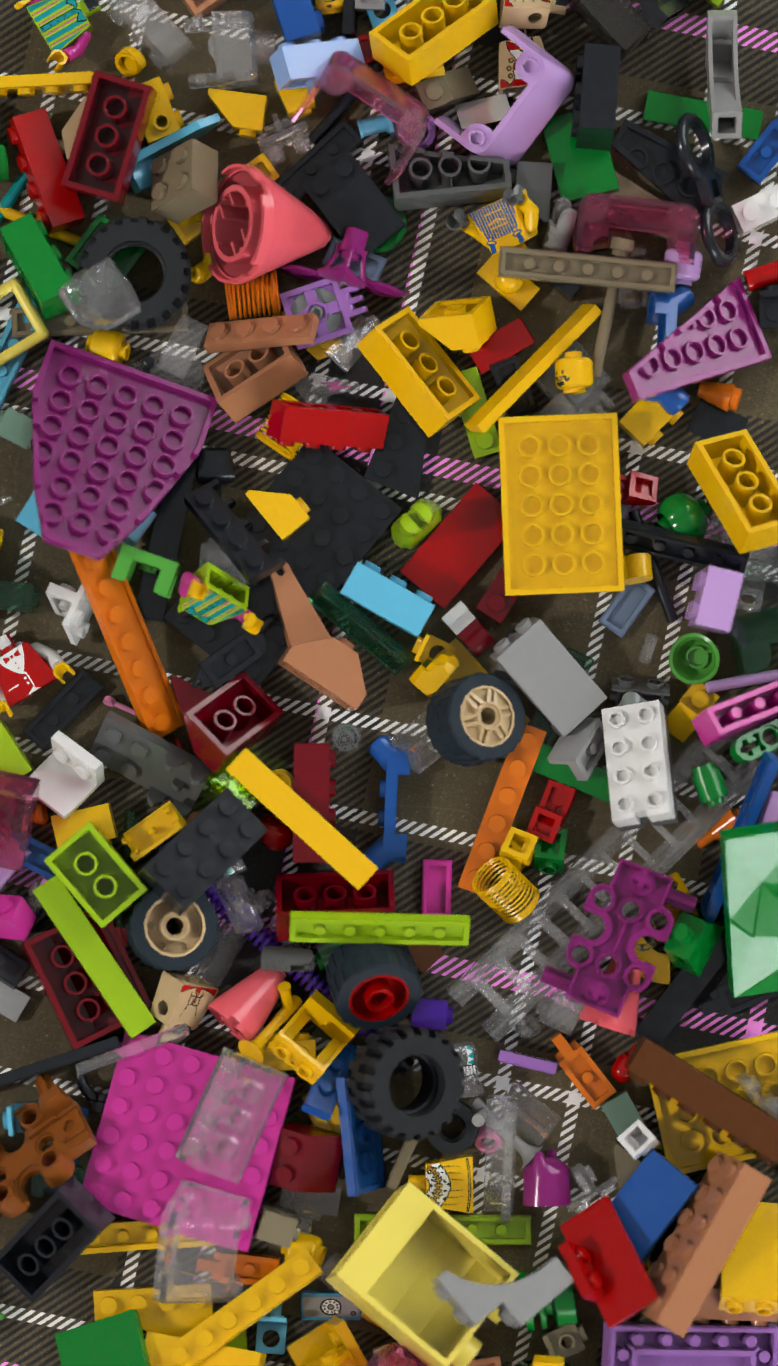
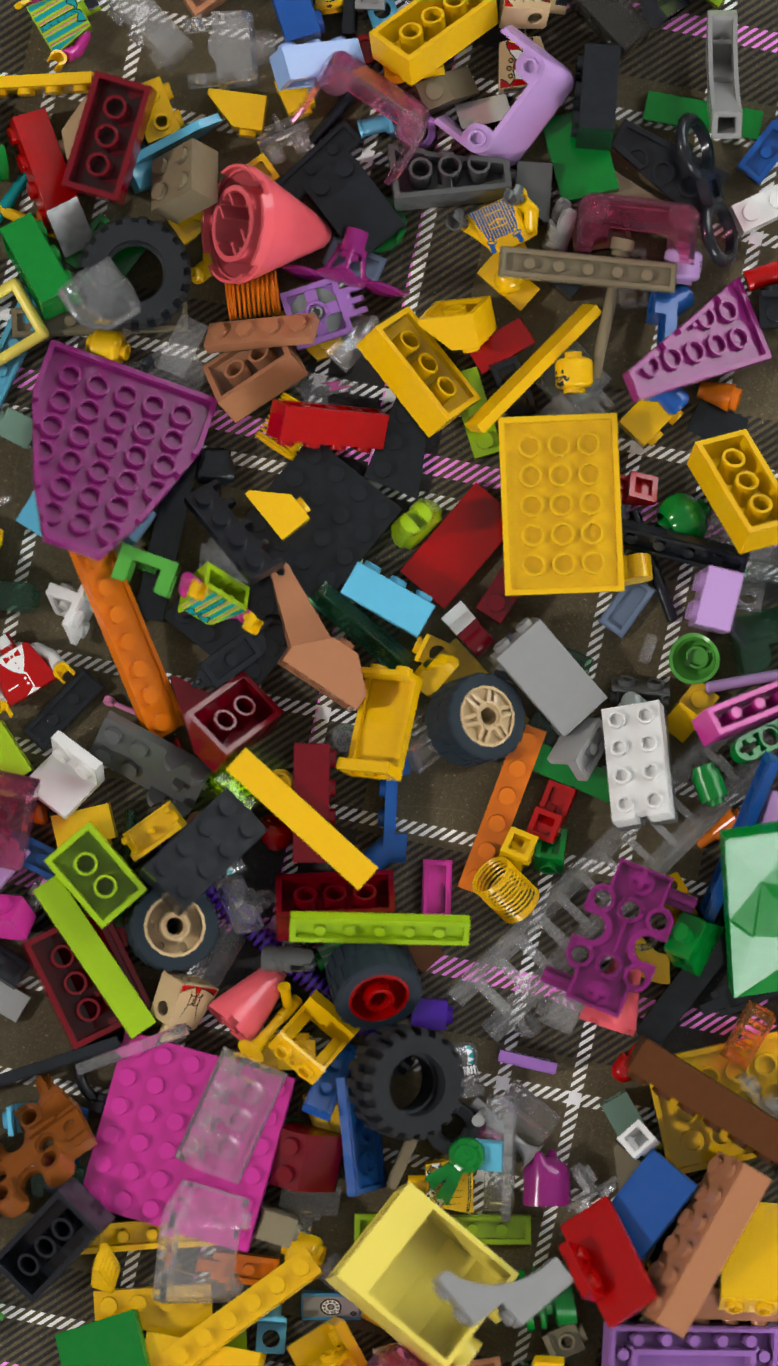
yellow tile [115,46,147,78] -> none
orange hinge [550,1031,617,1109] -> none
none -> flat silver sticker [46,197,93,257]
none -> yellow slope [91,1242,121,1293]
none -> yellow panel [336,663,423,782]
none -> green piece [425,1137,485,1205]
none -> medium azure tile [475,1138,504,1173]
none -> clear orange slope [720,1000,776,1069]

